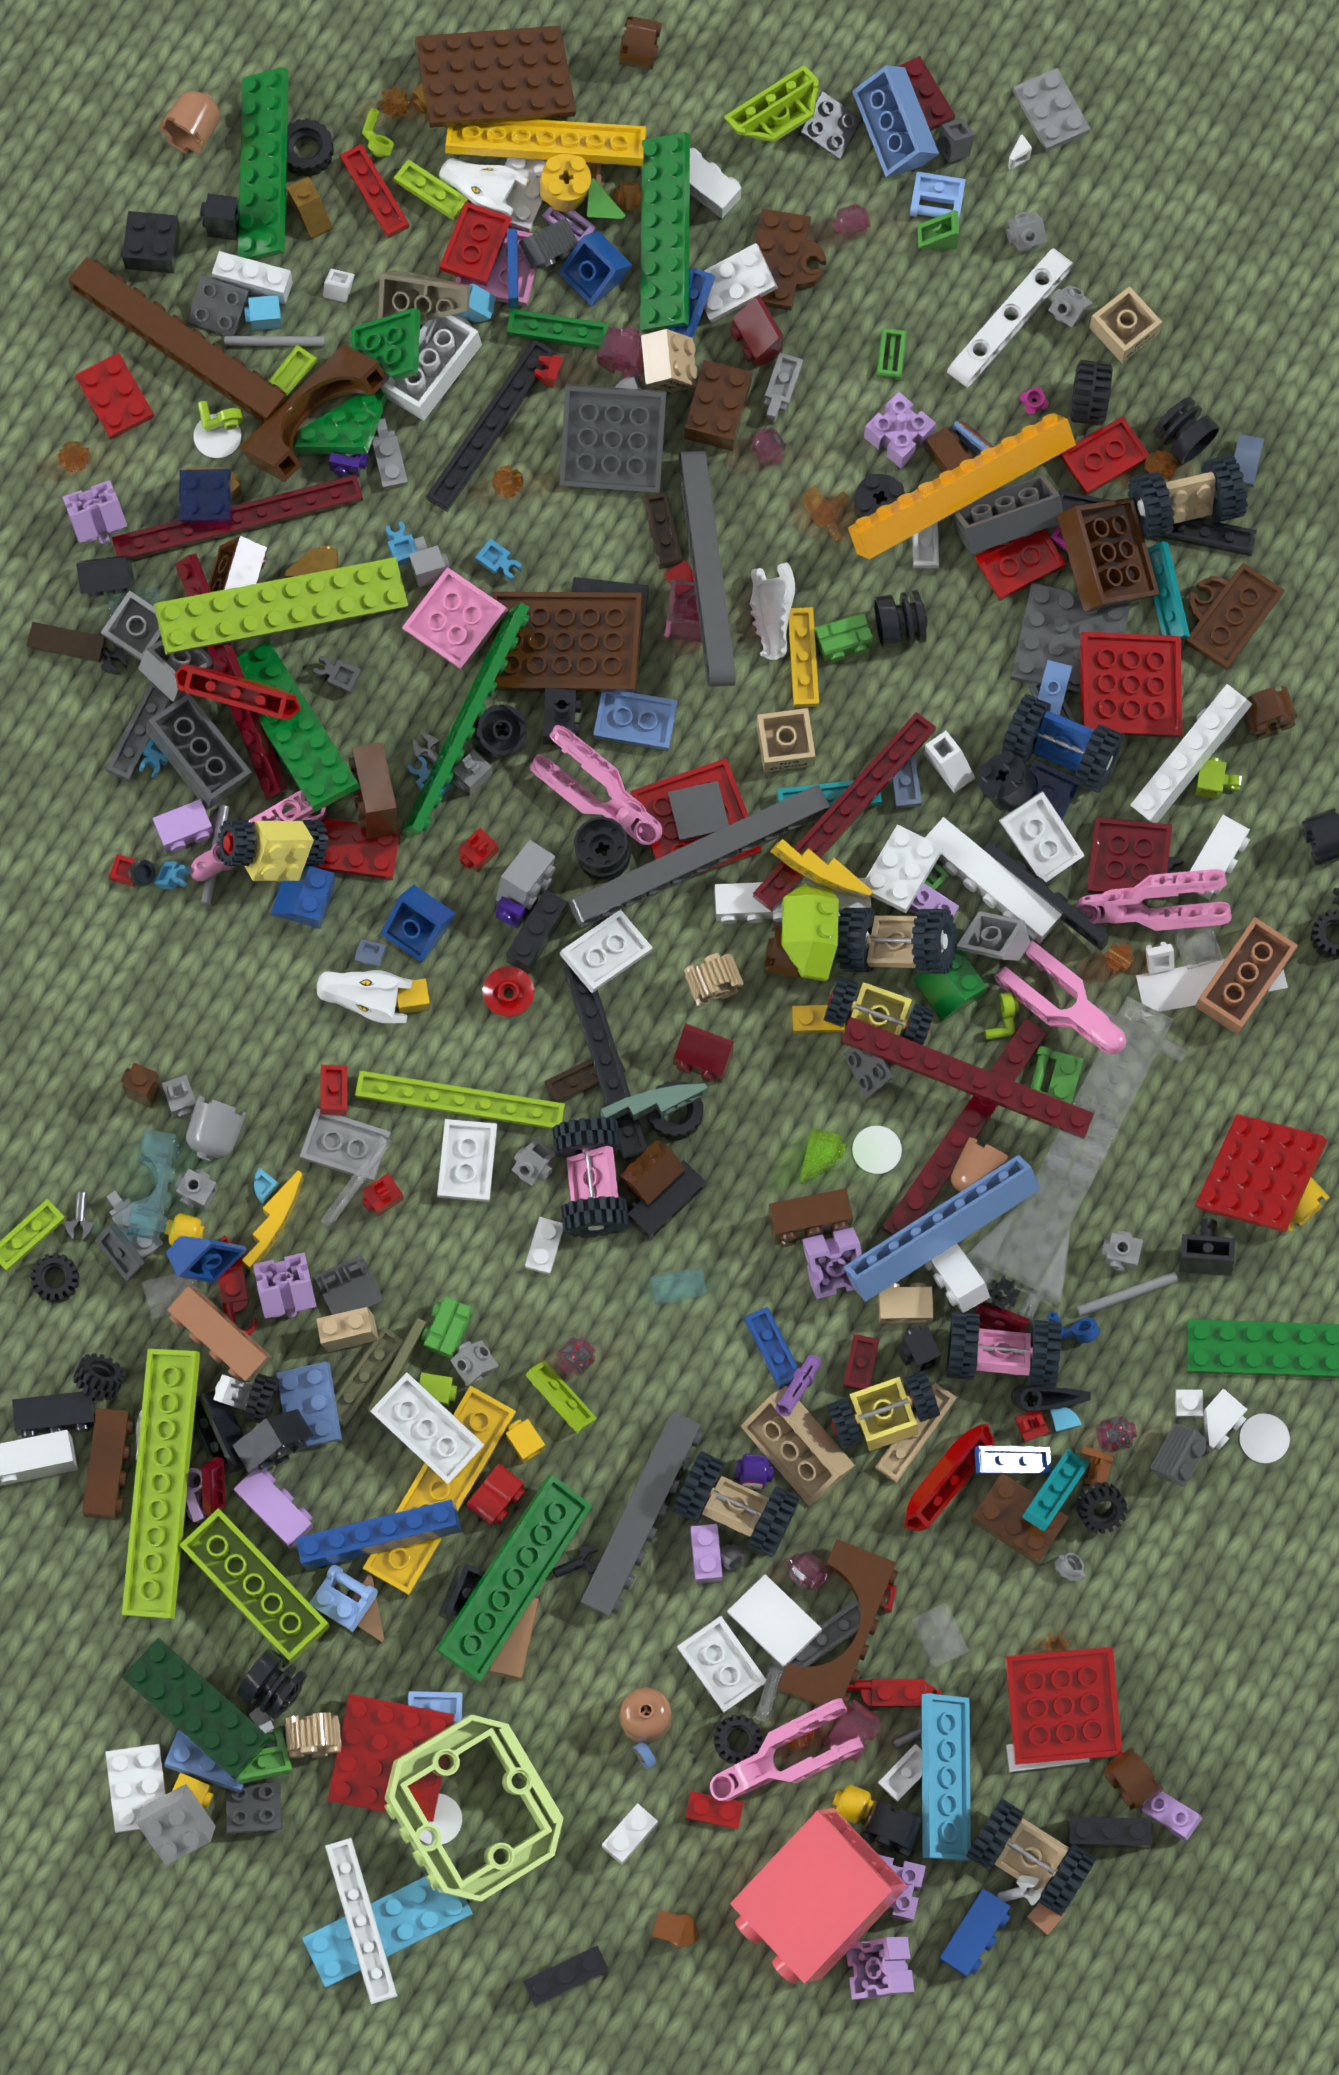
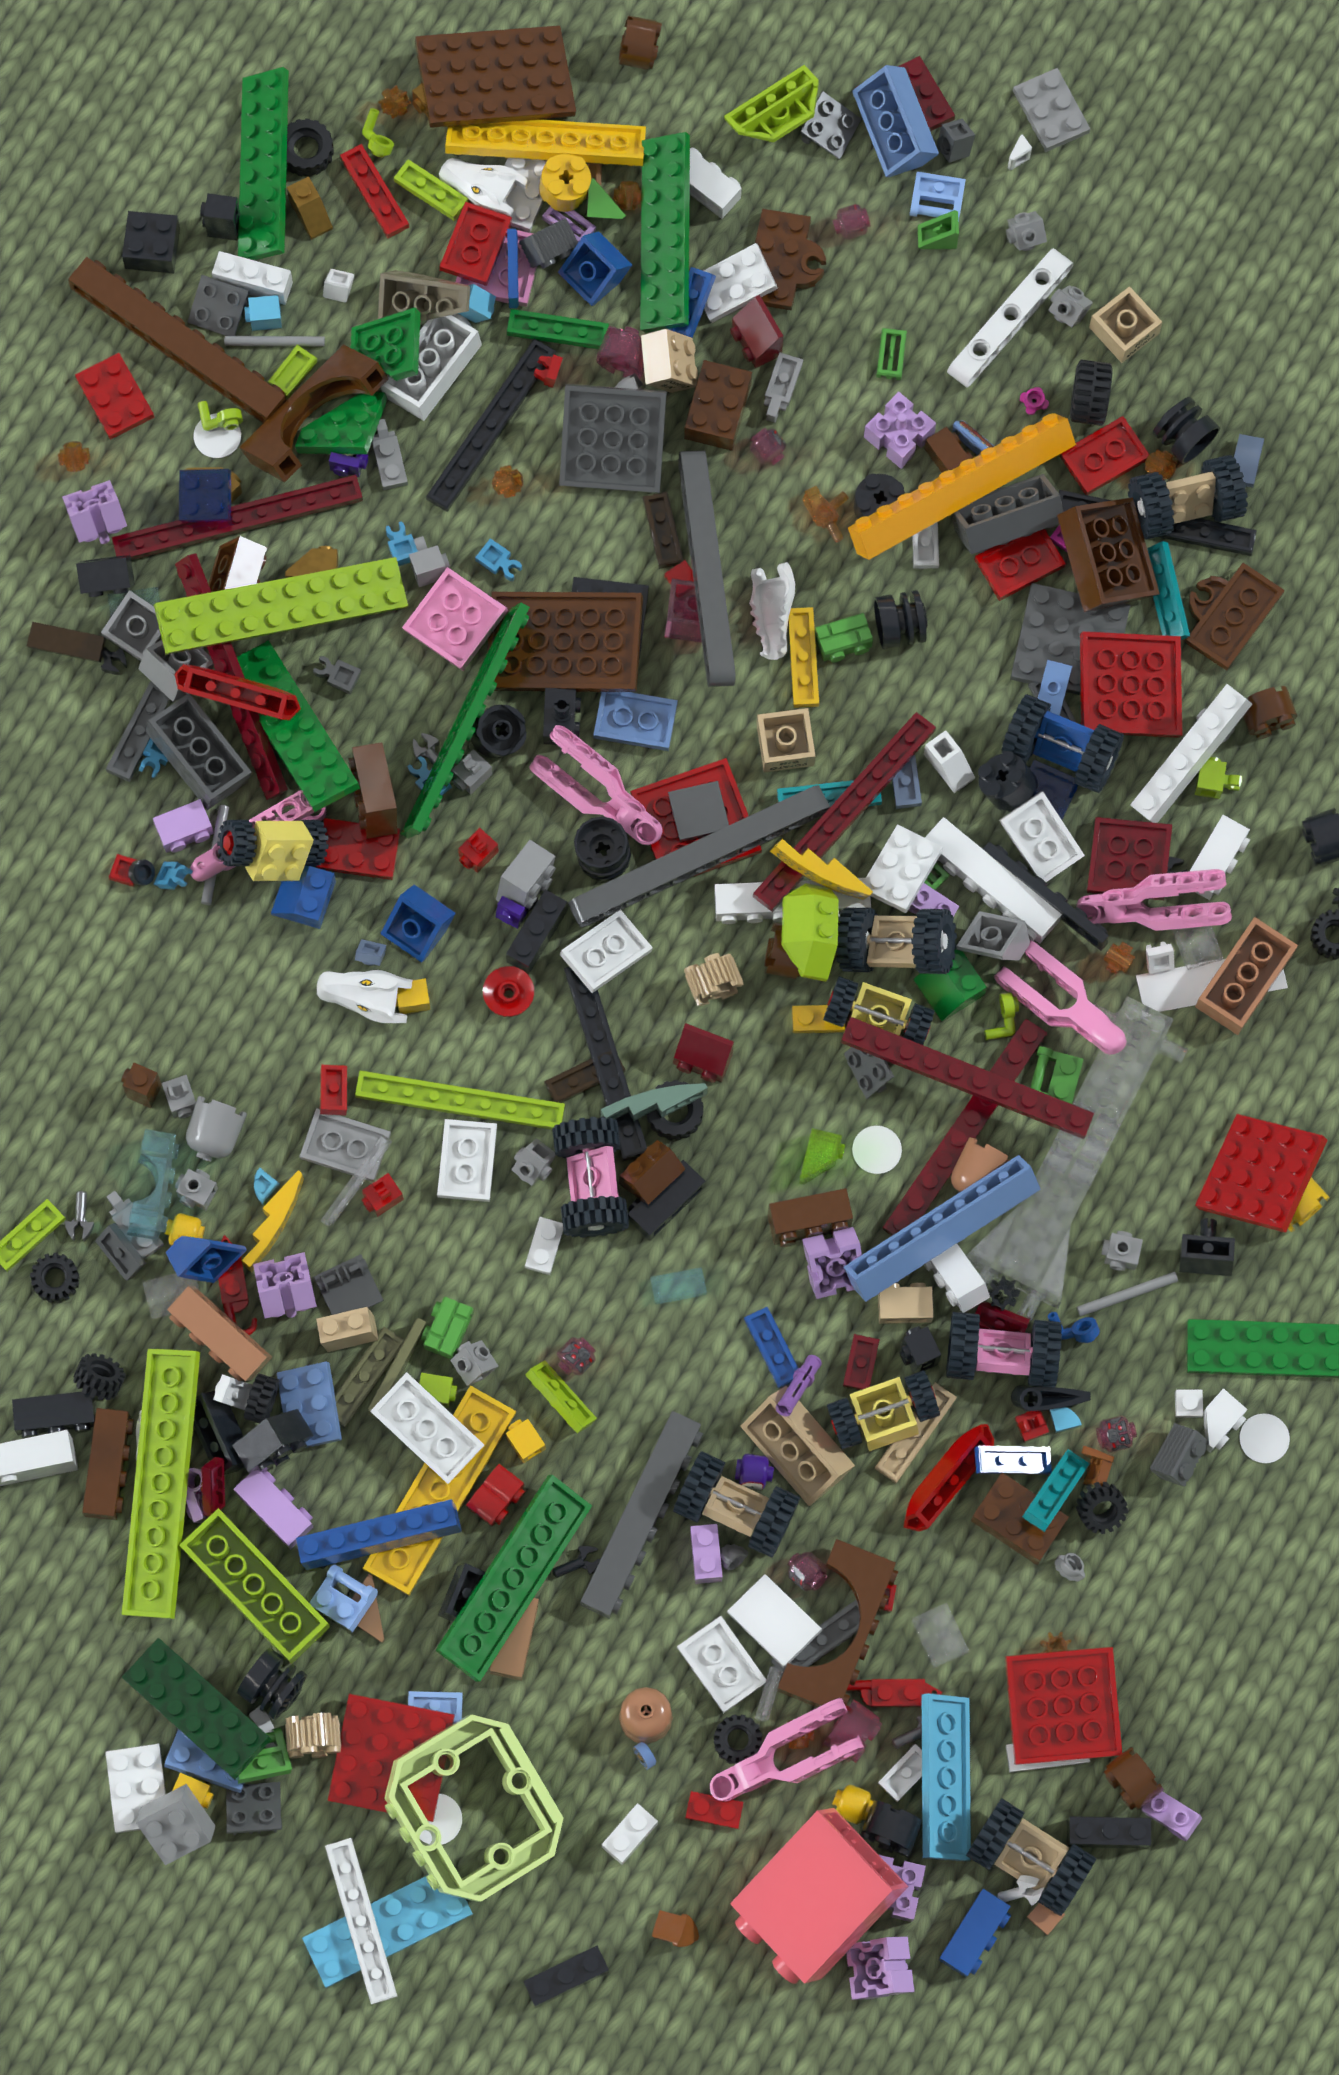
nougat cylinder [159,91,220,155] -> none

